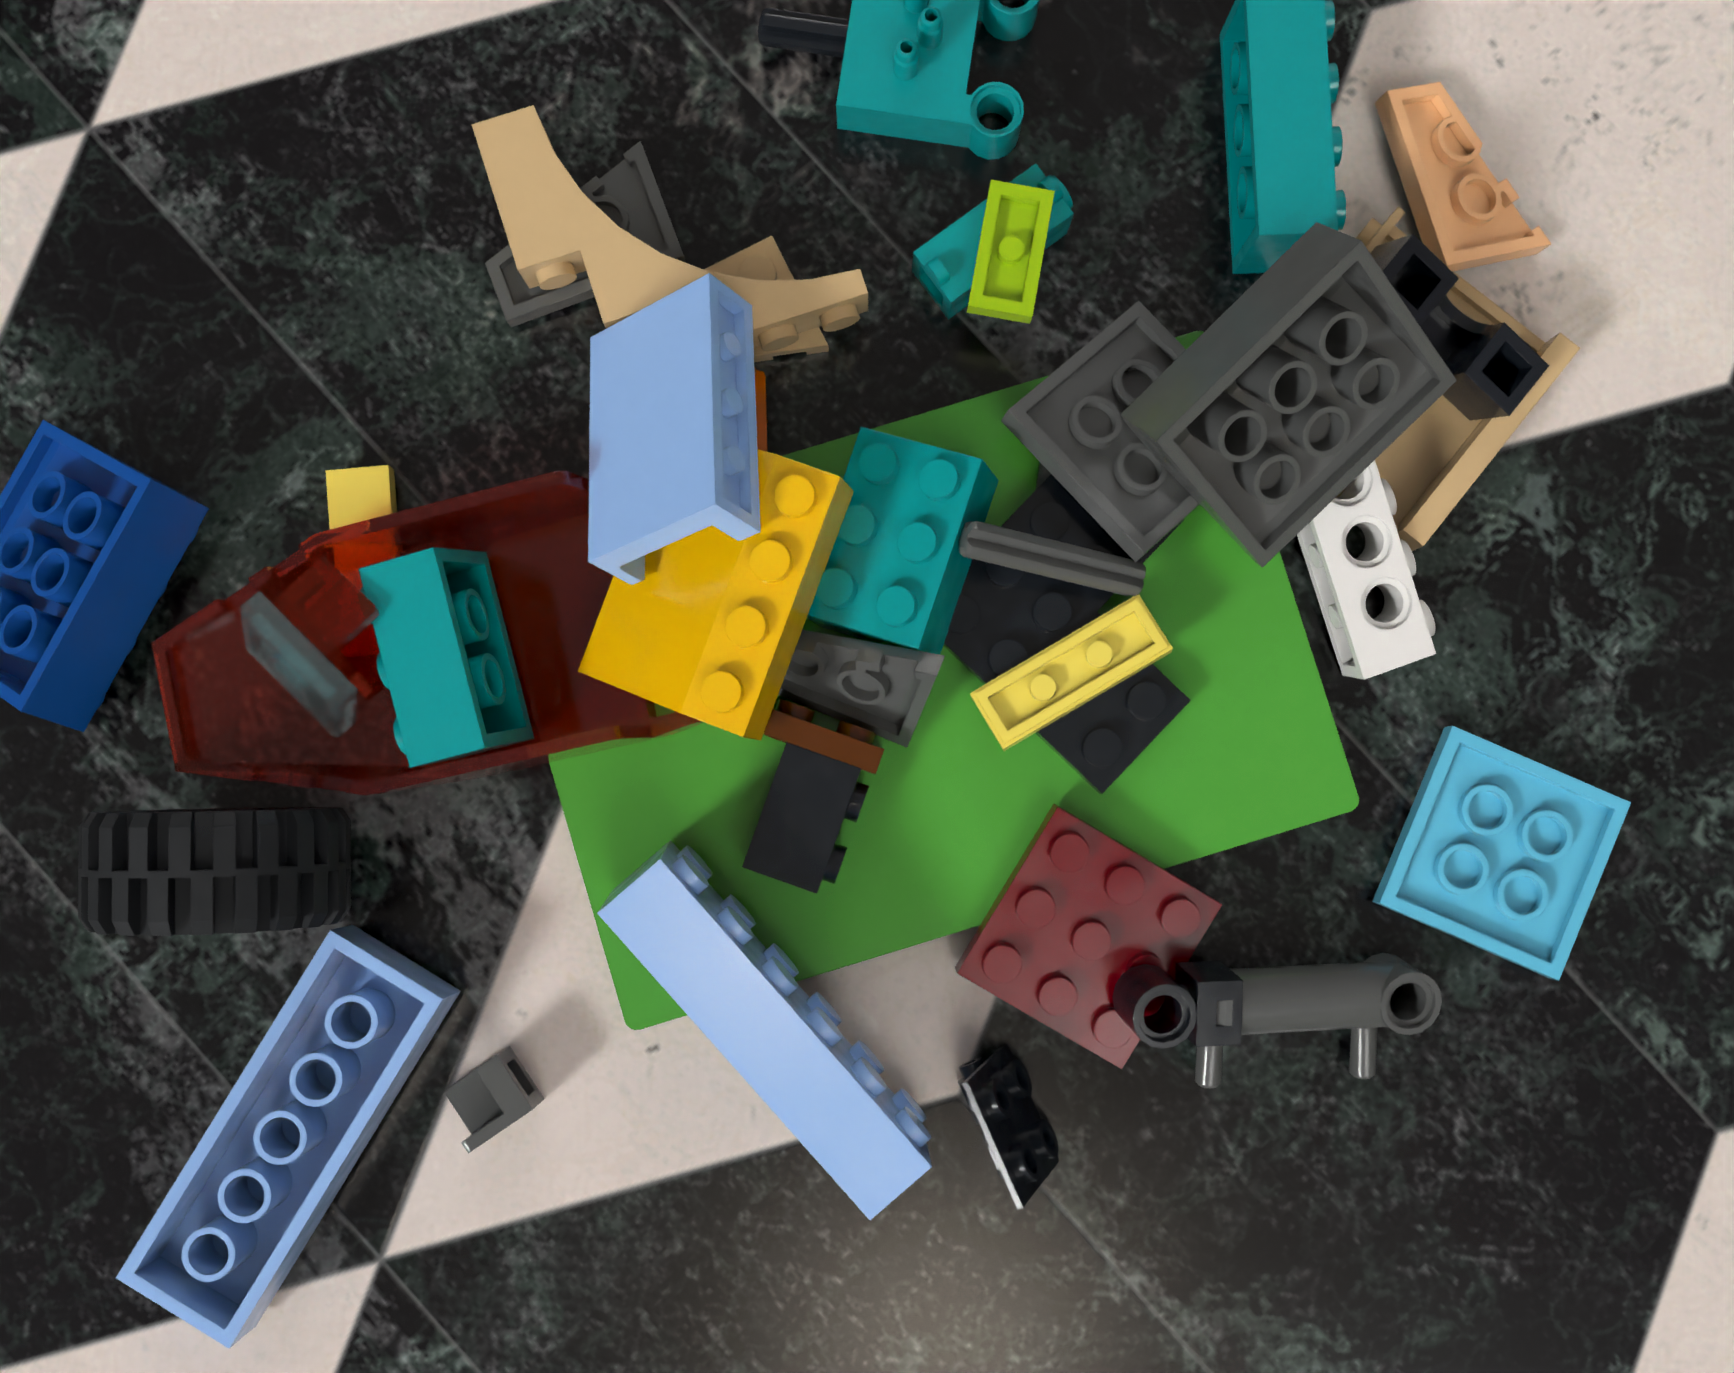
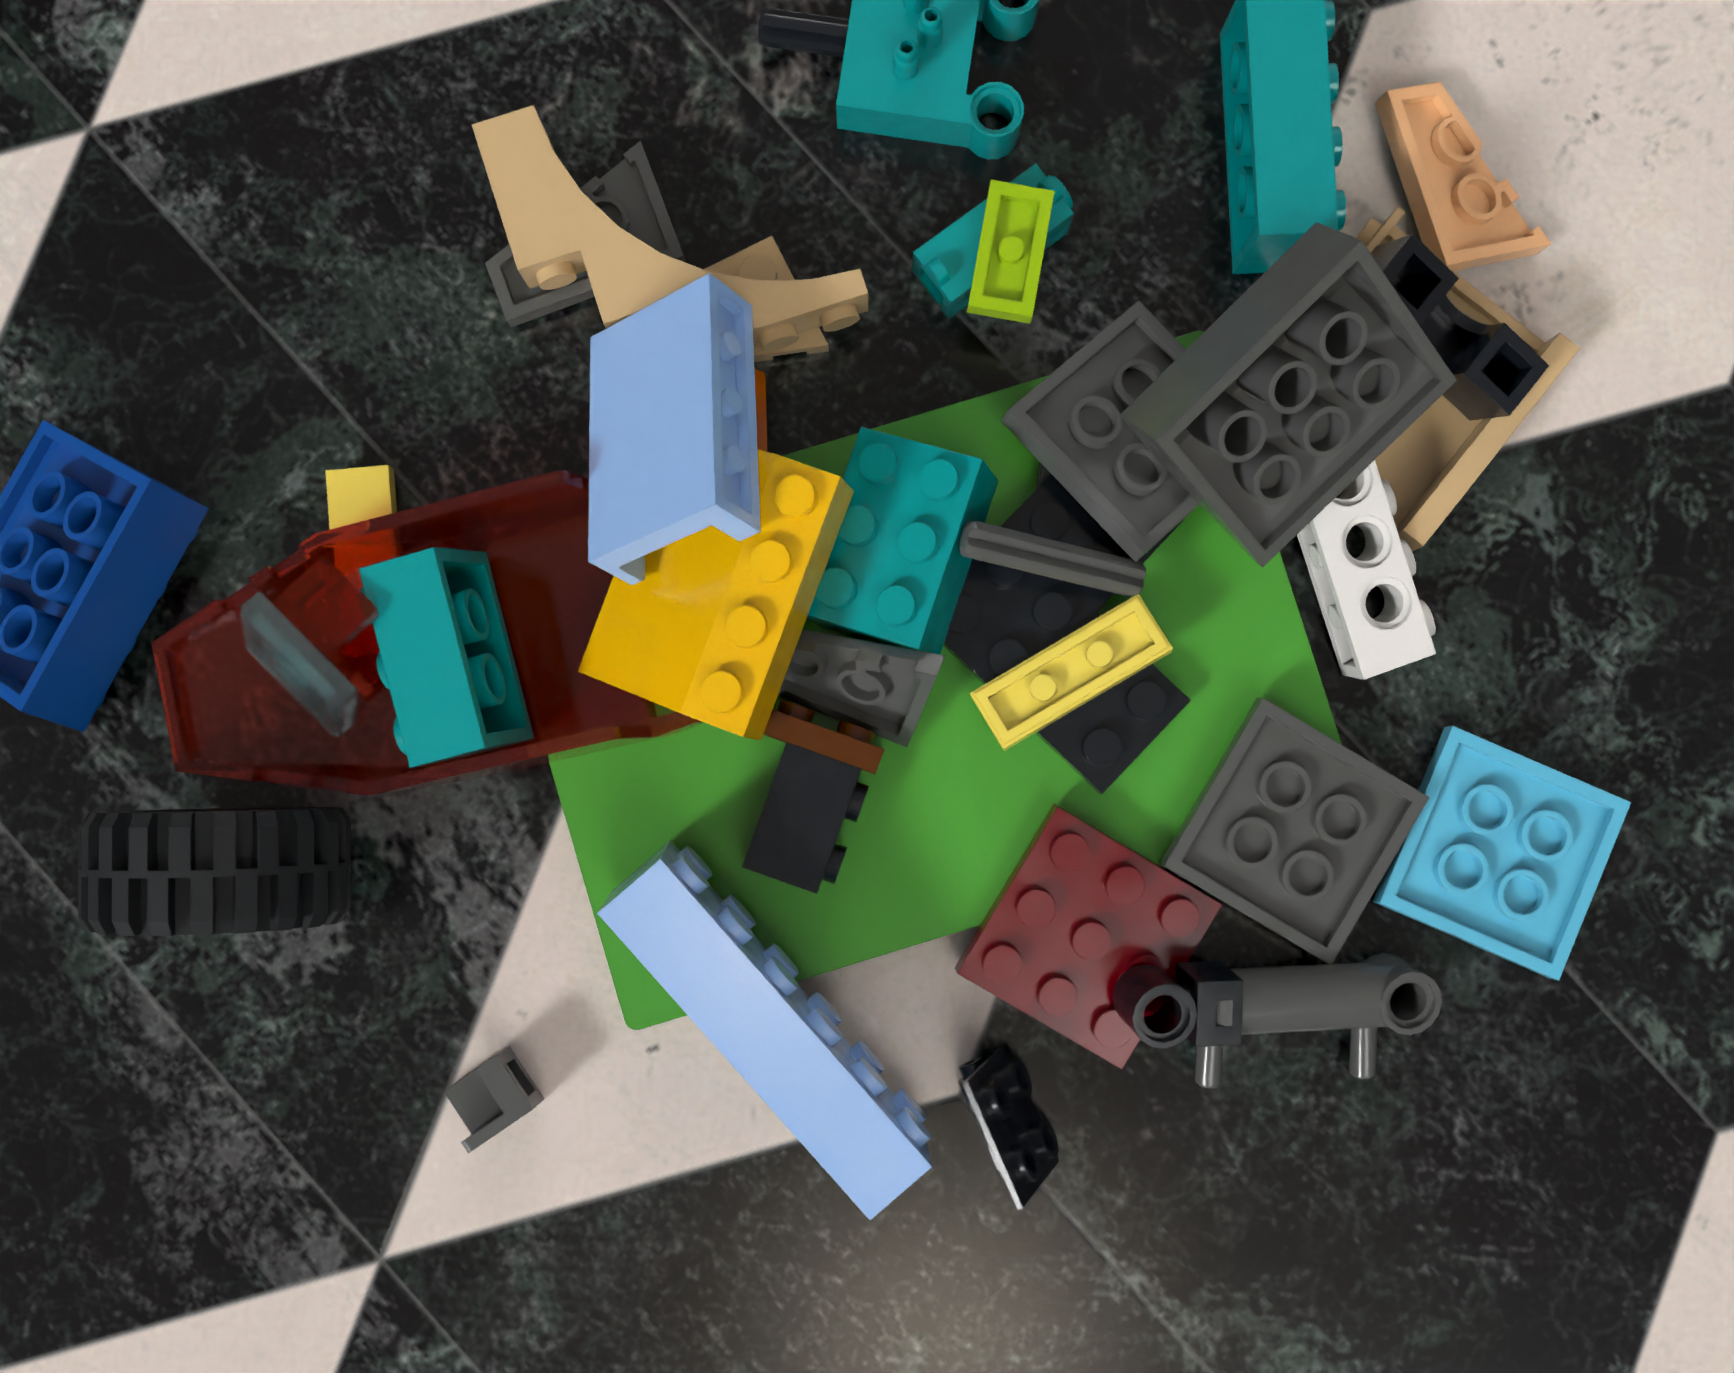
light blue brick [116,925,461,1348] -> none
none -> dark grey plate [1159,698,1430,965]

